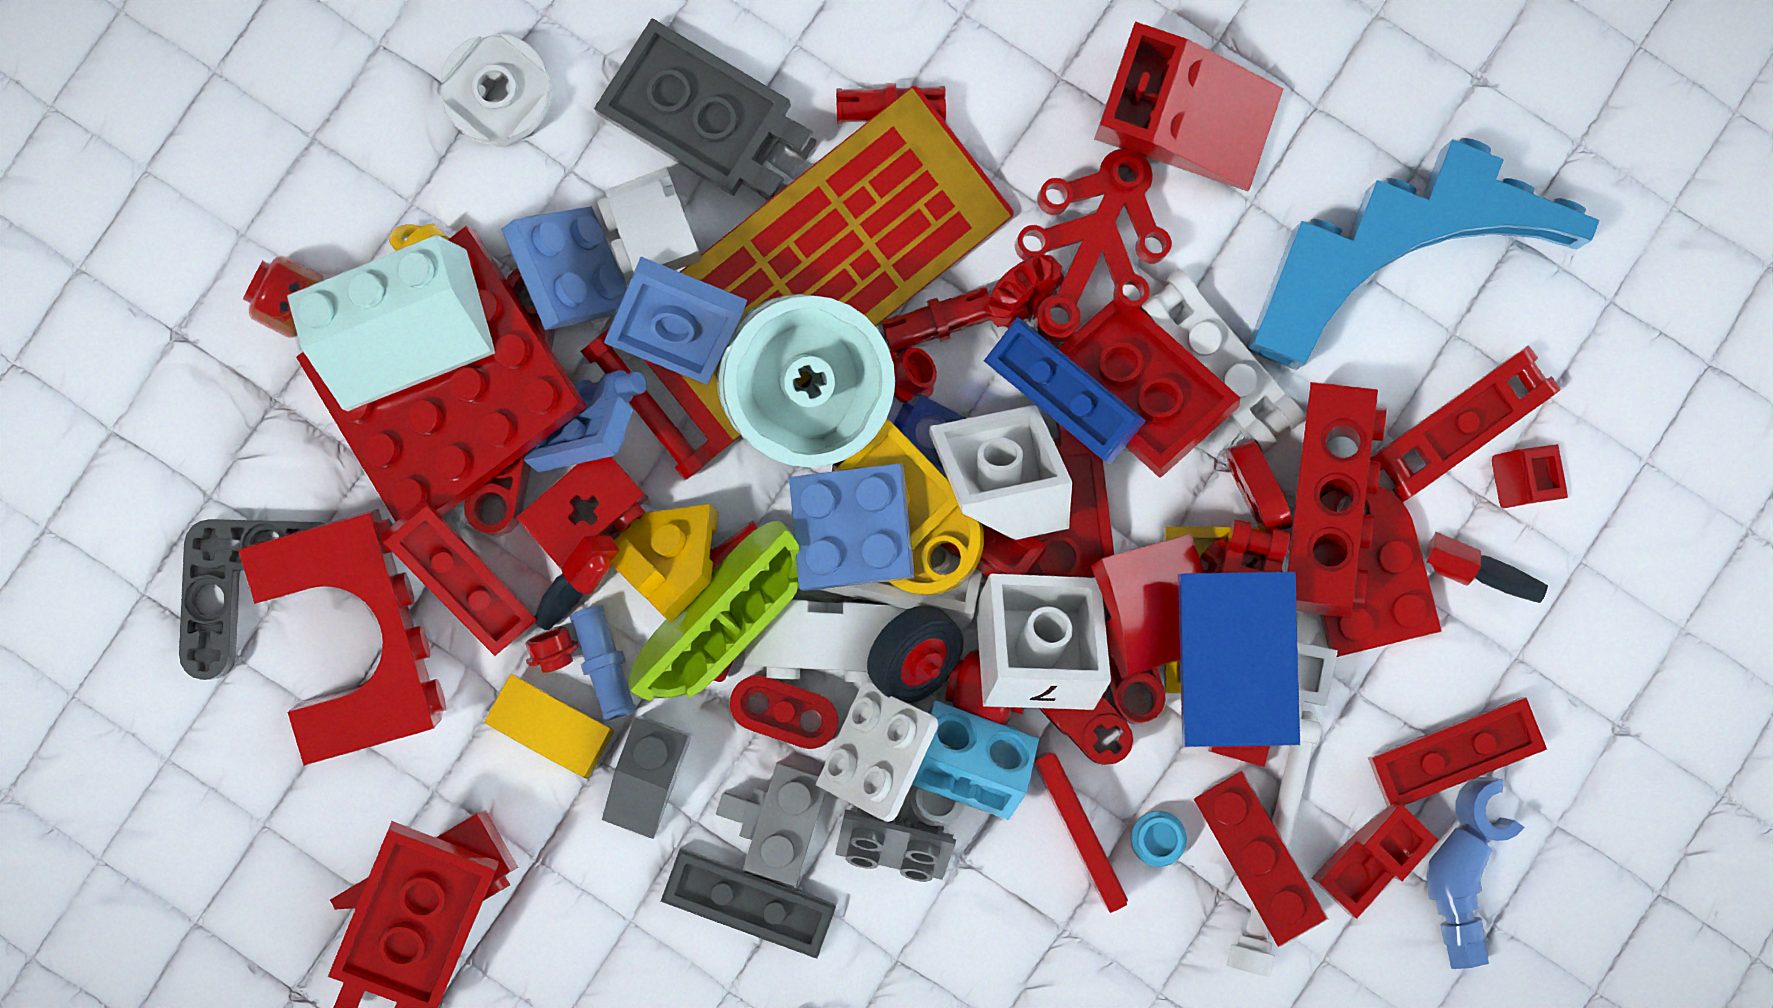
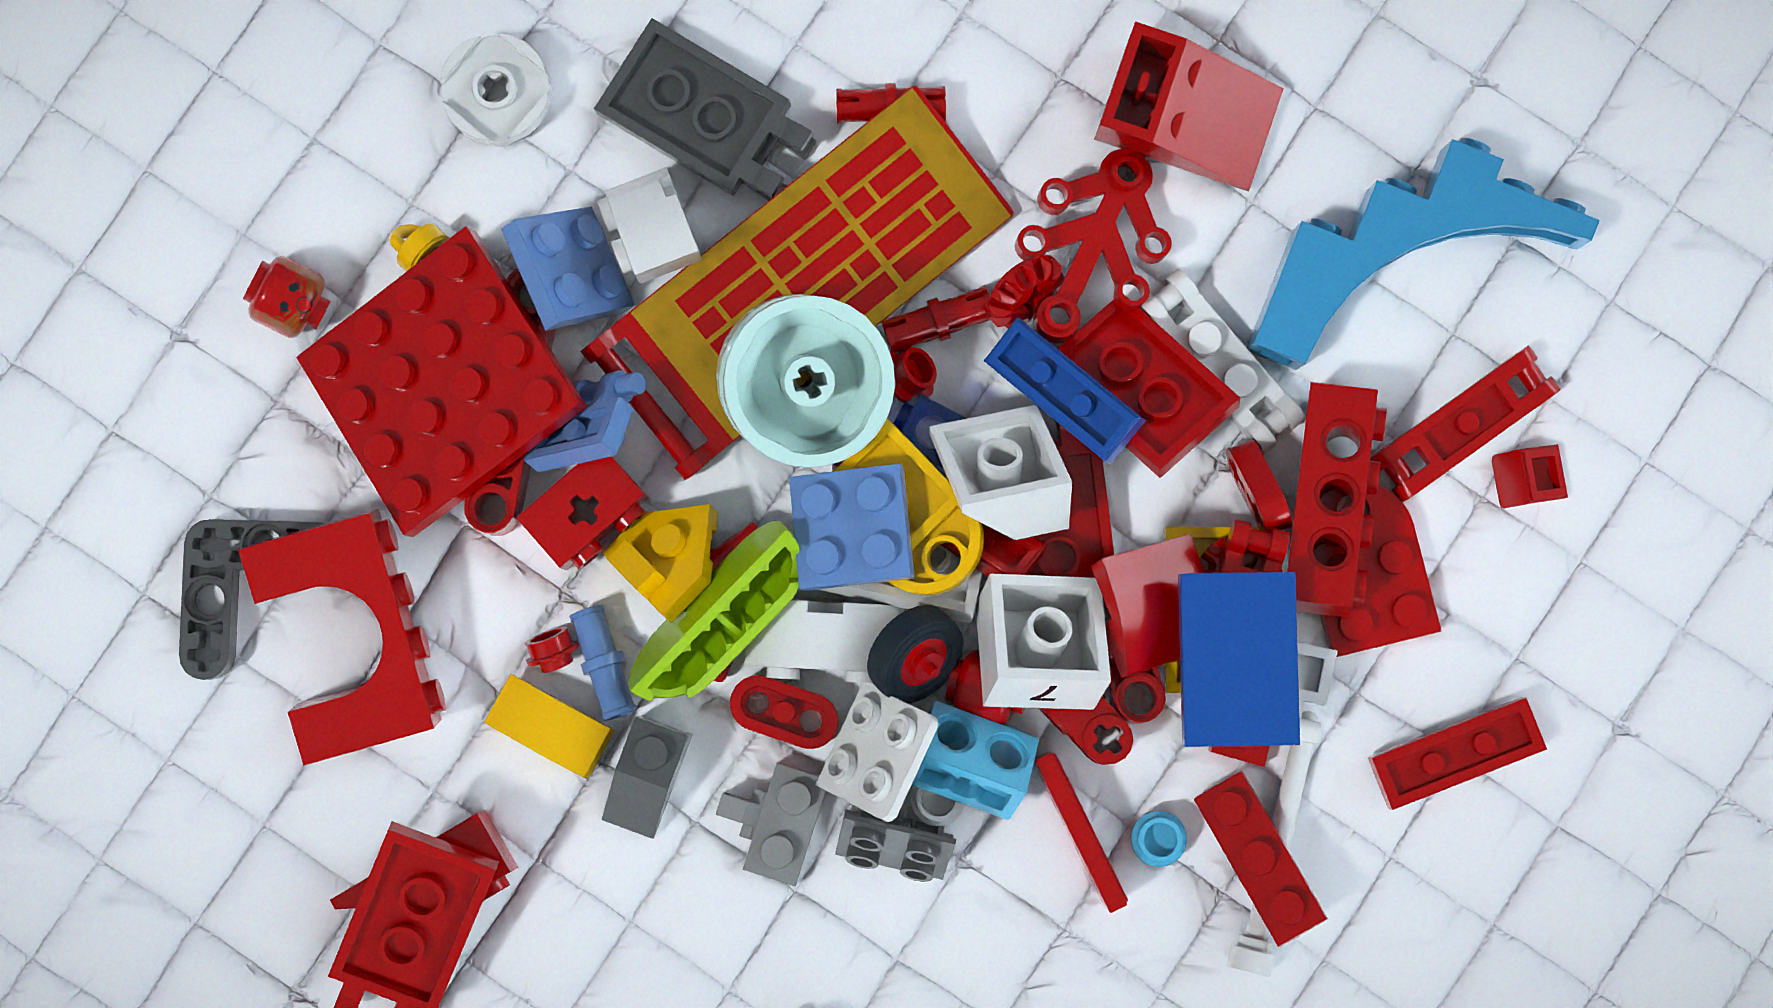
light aqua slope [287,235,495,411] -> none
red plate [381,499,537,656] -> none
piece [535,536,619,630] -> none
medium blue plate [604,257,747,385] -> none
dark grey tile [660,848,837,959] -> none
red slope [1311,801,1439,919] -> none
piece [1426,531,1548,603] -> none
medium blue piece [1426,777,1525,969] -> none

